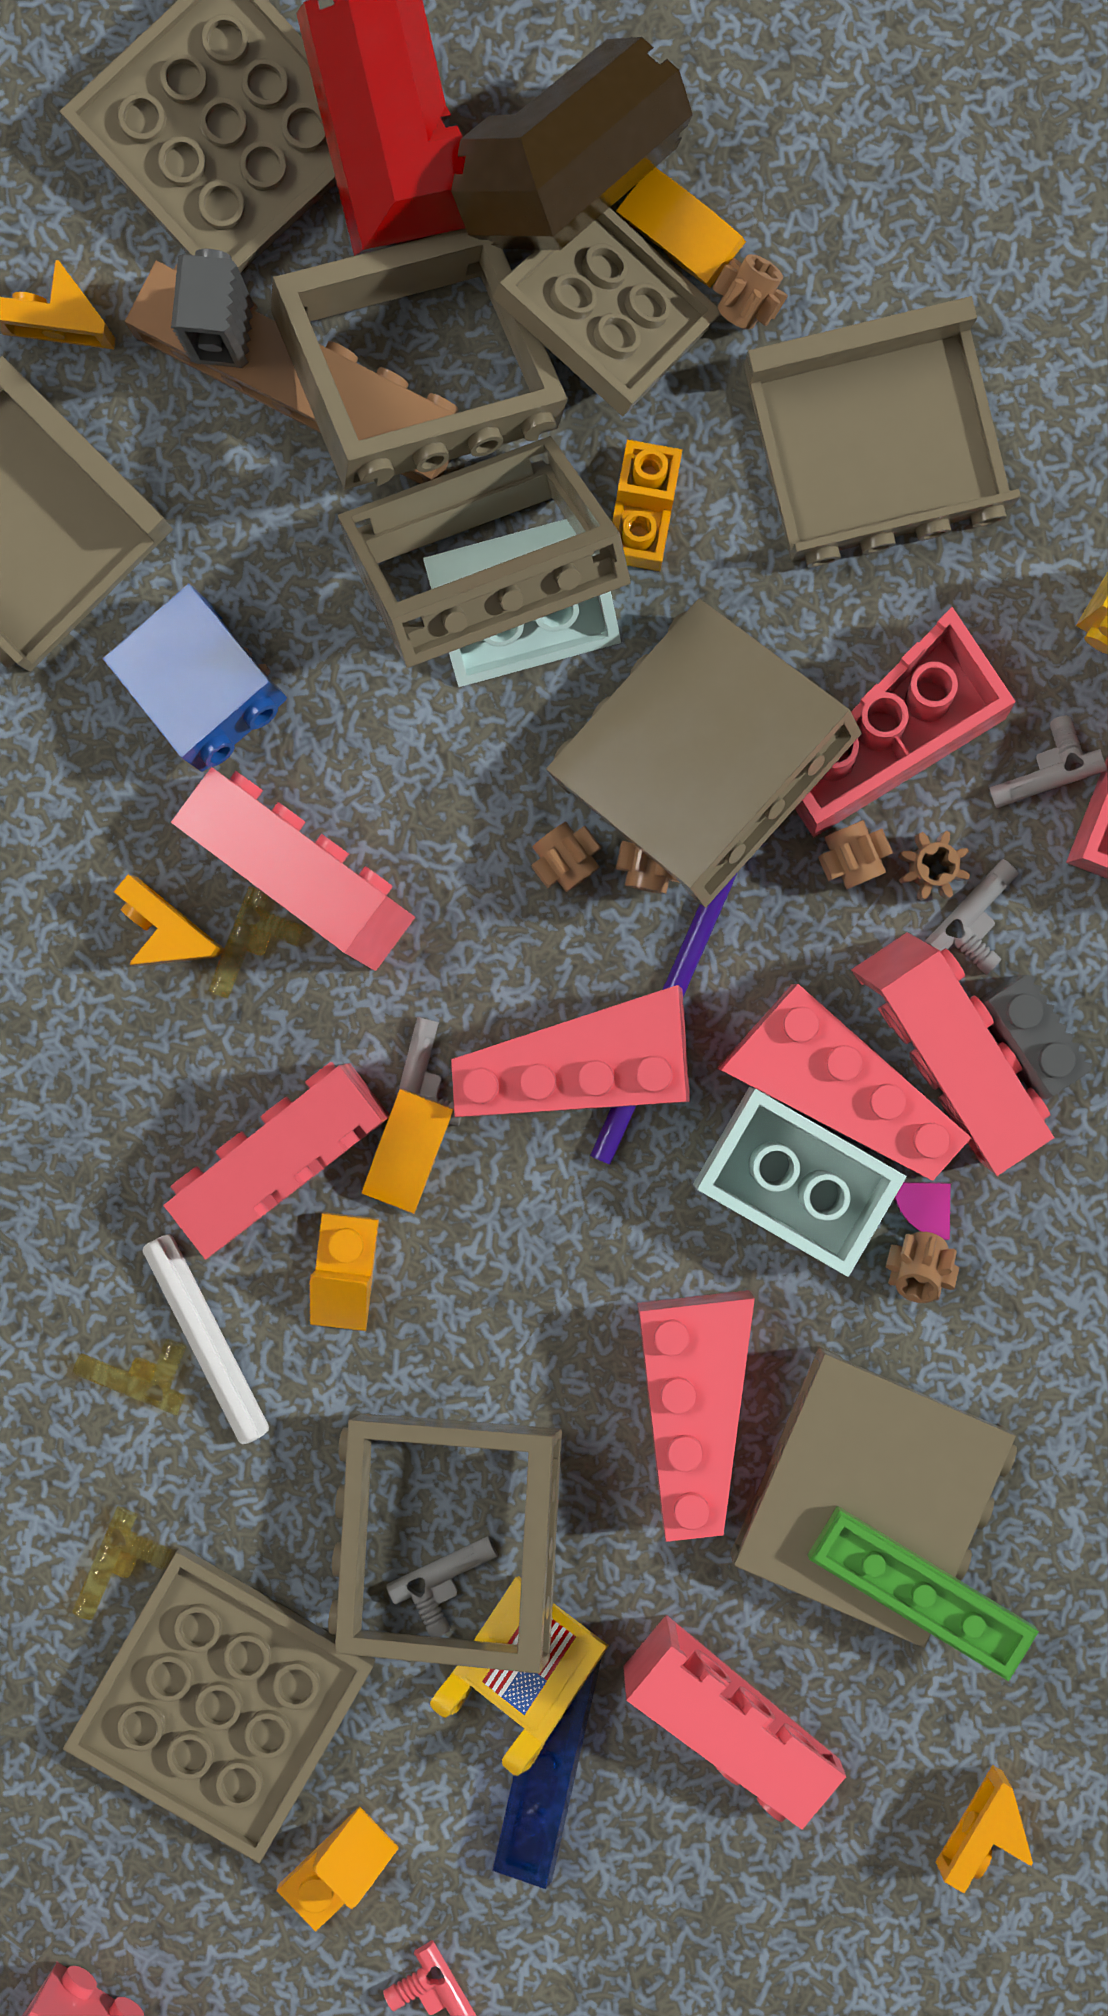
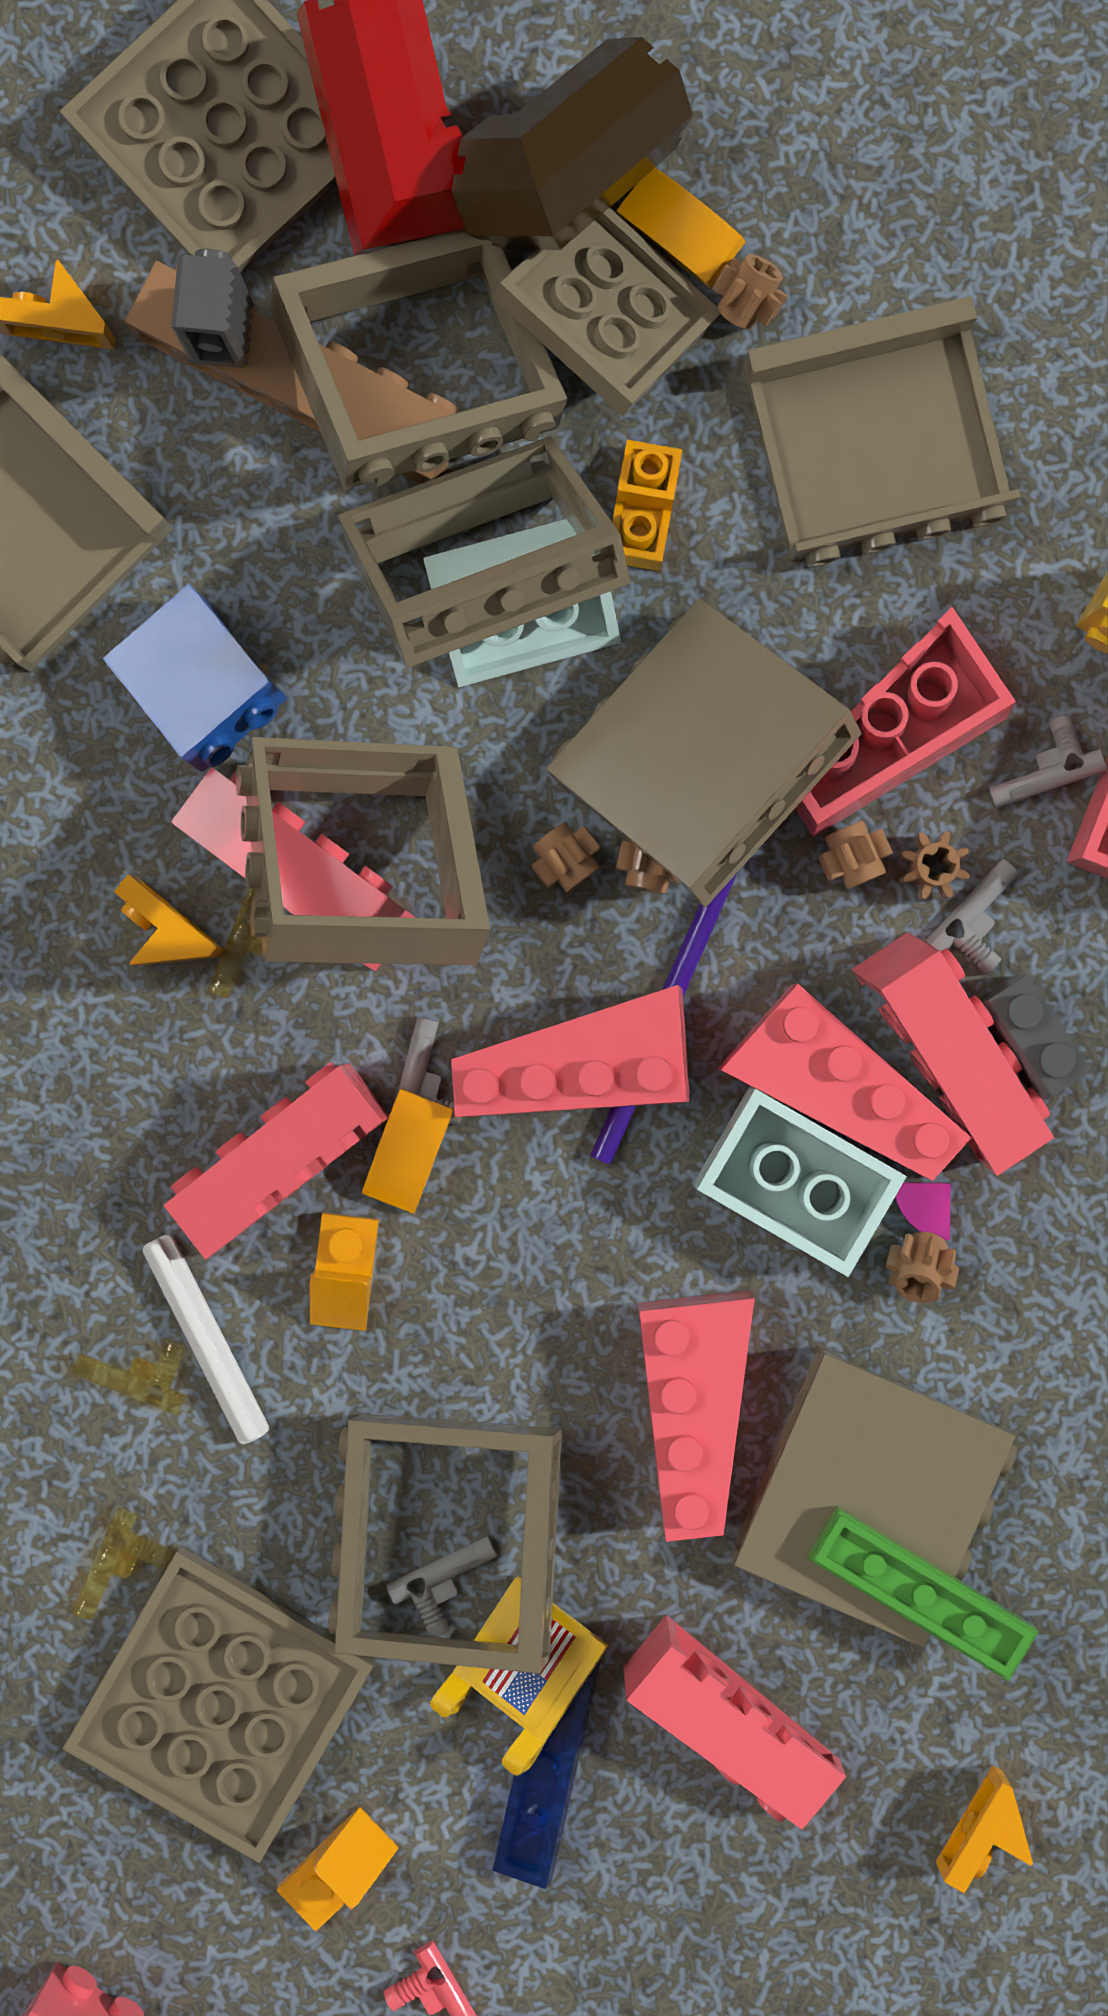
none -> dark tan window [236,737,490,965]

